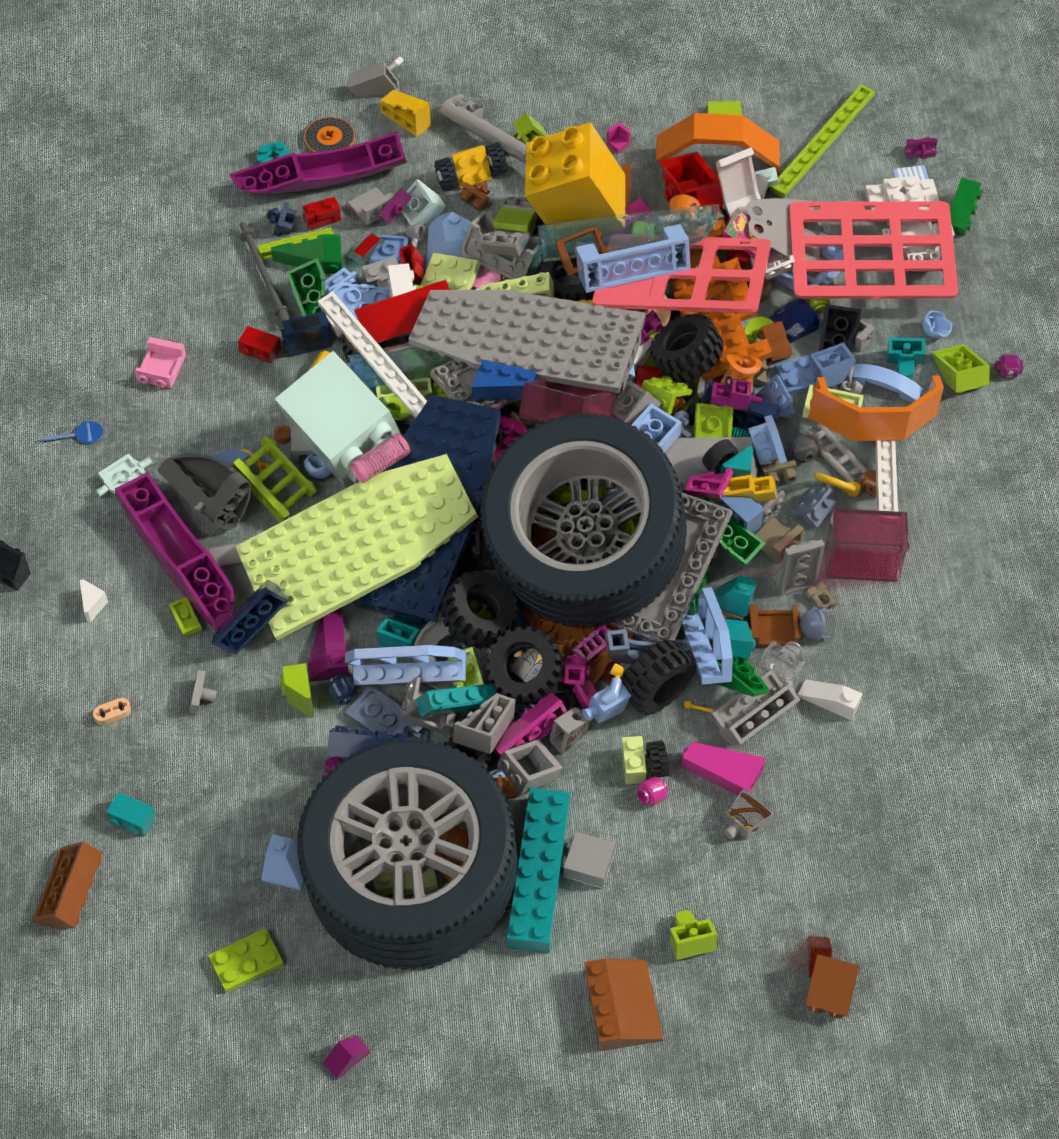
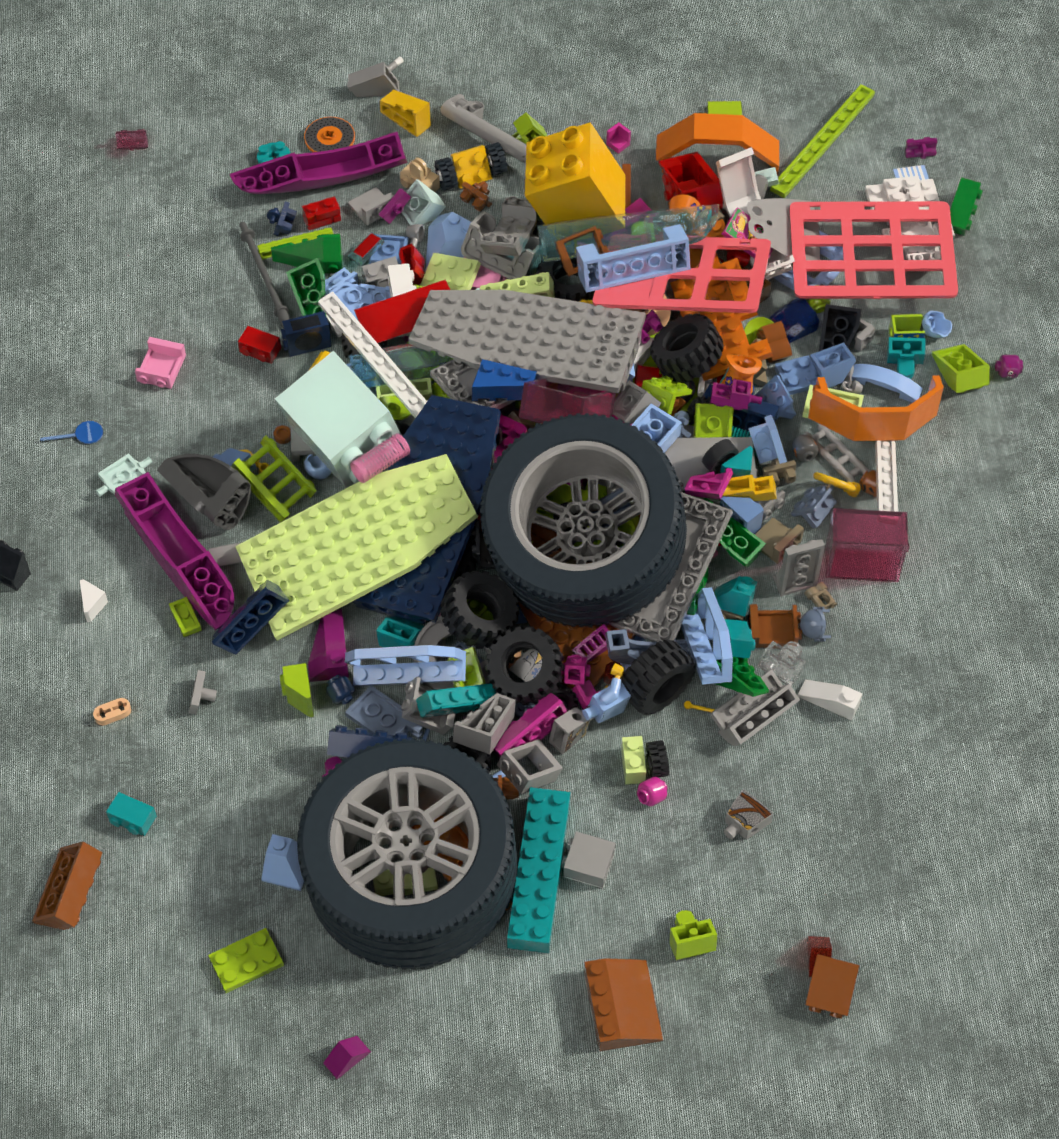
lime tile [493,207,535,232] -> none
dark pink slope [680,742,766,796] -> none
none -> clear pink hips [115,129,148,151]
none -> tan brick [400,158,440,192]
none -> lime piece [888,314,925,338]

